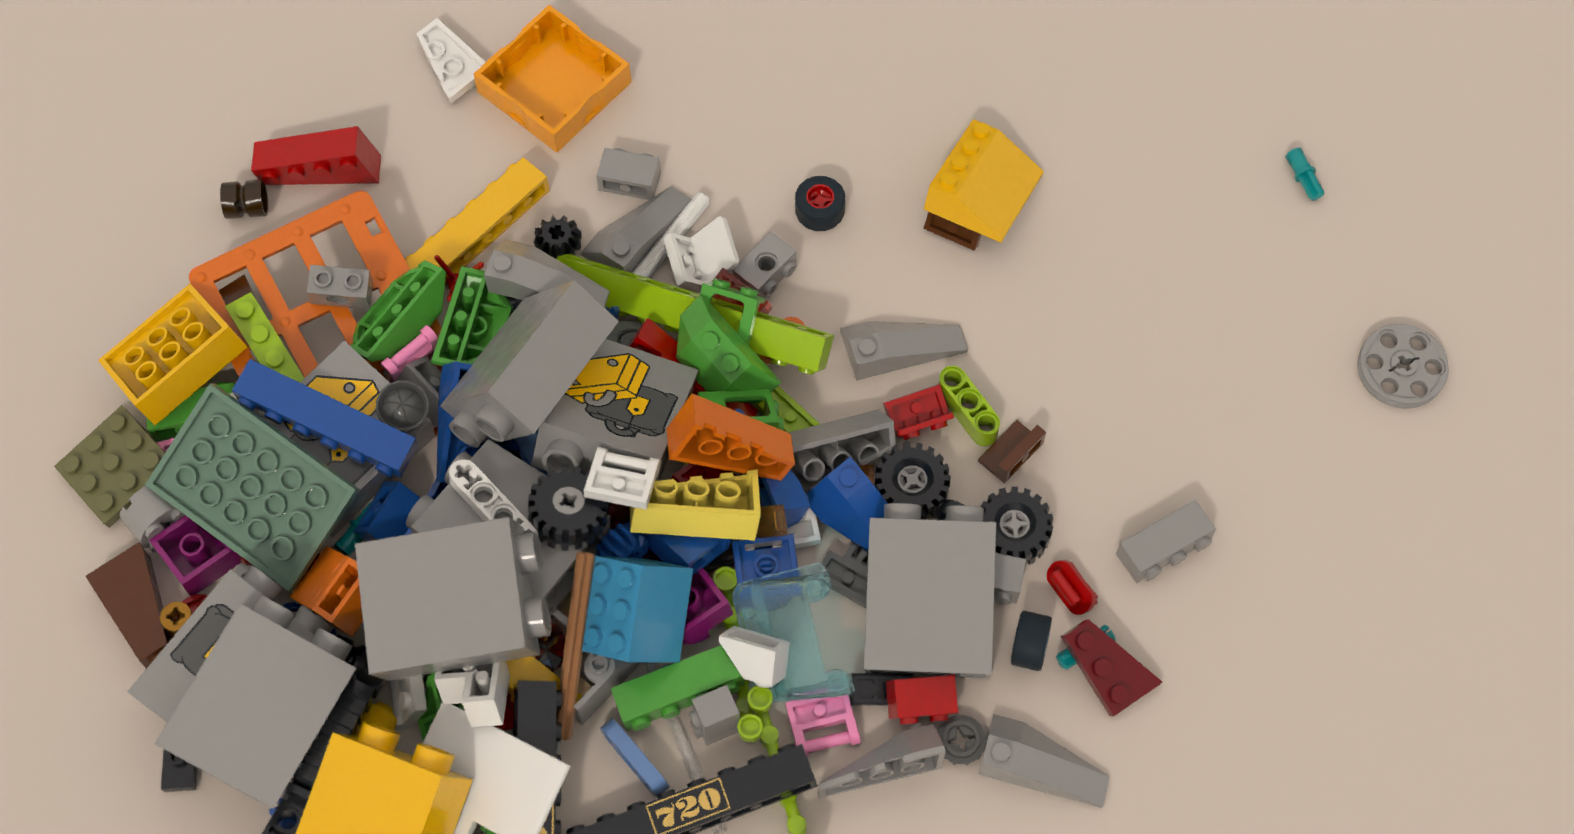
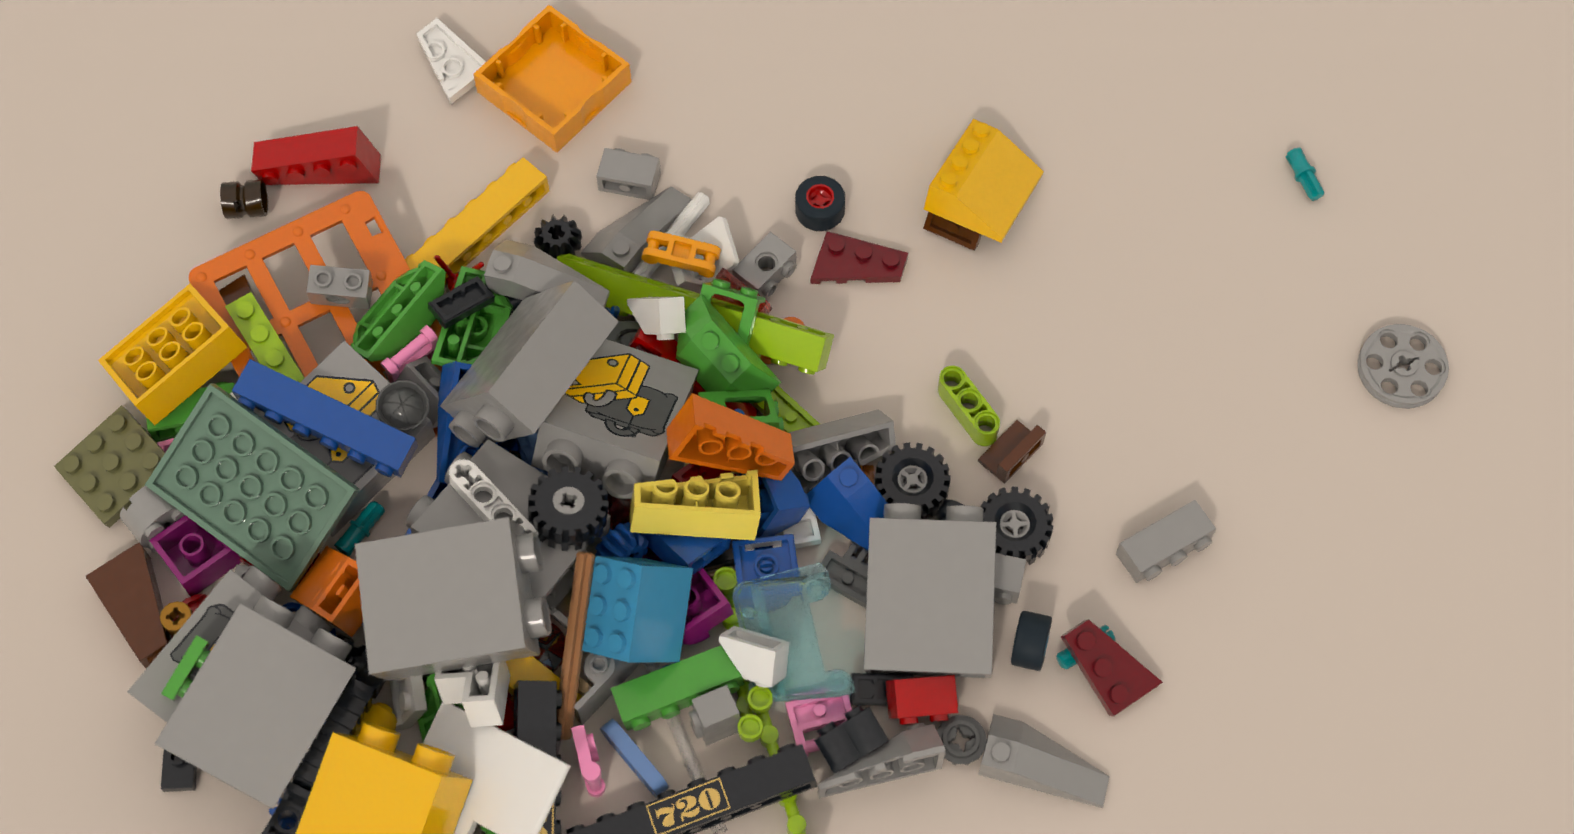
blue brick [353,481,420,542] -> none
white plate [584,447,661,510] -> none
clear orange tile [756,504,787,537] -> none
light grey wedge [840,321,968,381] -> none
red bracket [883,384,954,440] -> none
red piece [1047,560,1098,615] -> none
none -> bright green plate [161,635,211,701]
none -> black plate [428,276,495,329]
none -> bright pink plate [571,725,606,797]
none -> white slope [627,297,686,340]
none -> light orange plate [641,230,721,278]
none -> dark red wing [810,231,909,284]
none -> black brick [814,705,889,774]

